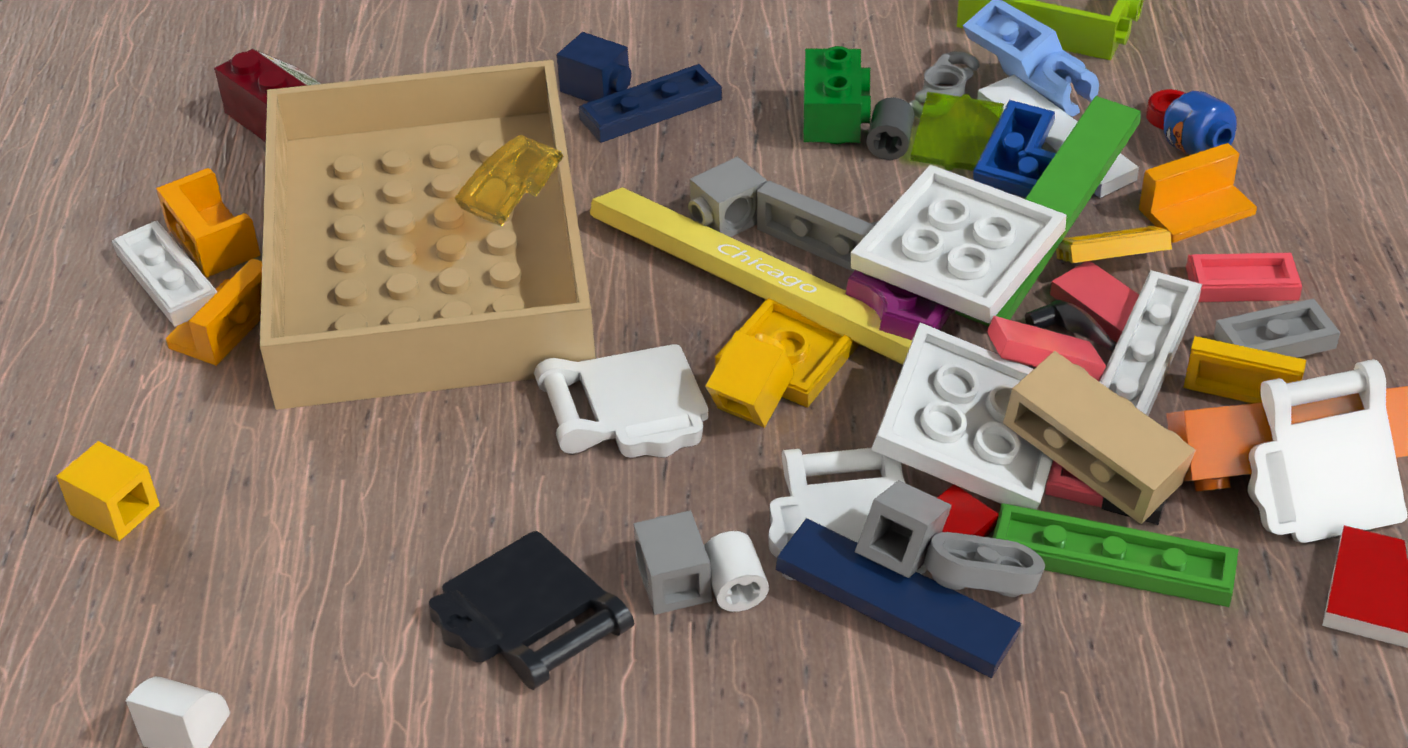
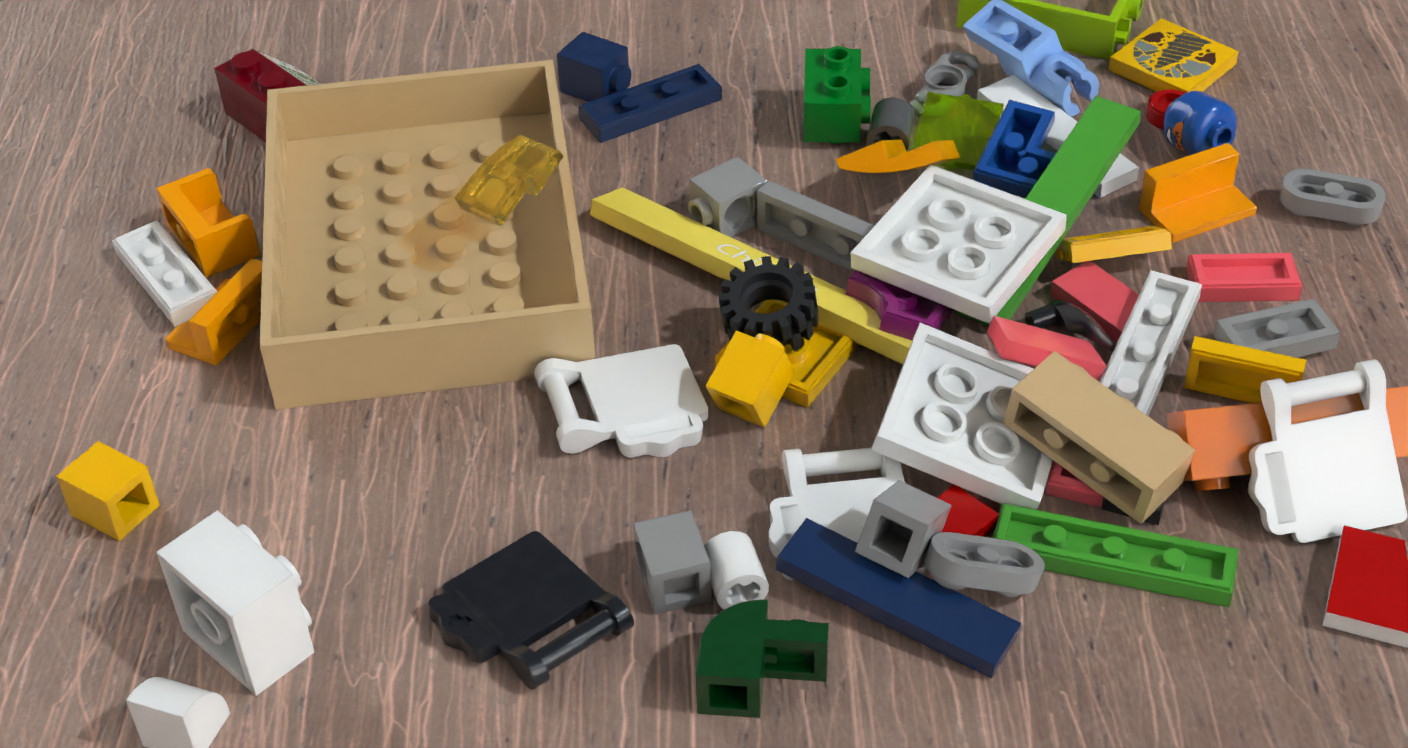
none -> white brick [156,511,314,696]
none -> dark green brick [696,600,829,718]
none -> black tyre [719,256,819,351]
none -> light orange slope [836,140,960,173]
none -> yellow tile [1108,18,1239,93]
none -> light grey plate [1279,169,1386,226]

